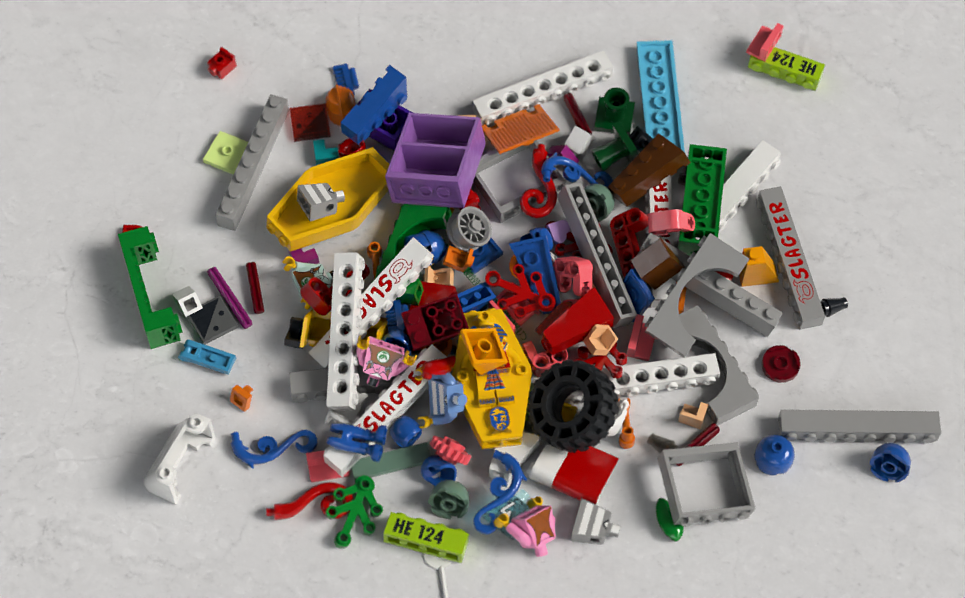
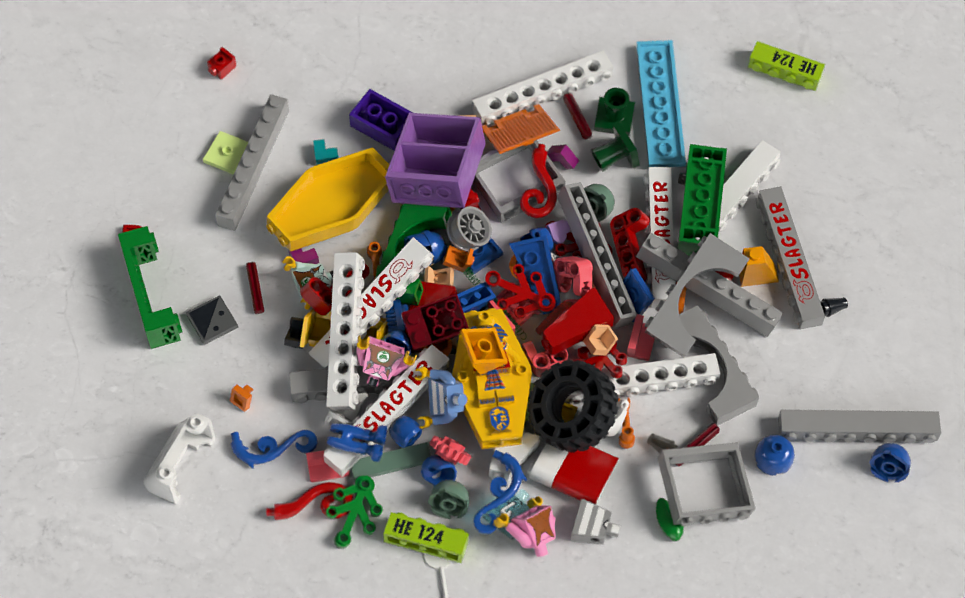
white brick [172,286,202,317] -> none
dark azure plate [178,340,236,375] -> none
magenta axle [207,267,252,329] -> none
clear red tile [290,103,331,142] -> none
light grey torso [297,183,345,221] -> none
orange piece [325,84,356,126] -> none
blue piece [333,63,359,95] -> none
red hair [338,138,366,157] -> none
blue wedge [341,65,407,144] -> none
red arm [421,356,456,380] -> none
blue plant [541,152,613,189] -> none
white brick [564,126,594,156] -> none
reddish brown wedge [608,133,690,207] -> none
black bracket [629,126,653,152] -> none
reddish brown slope [631,237,685,290] -> none
coral piece [648,209,695,236] -> none
light nougat panel [678,402,708,429] -> none
coral panel [746,23,784,62] -> none
dark red tile [761,345,801,383] -> none

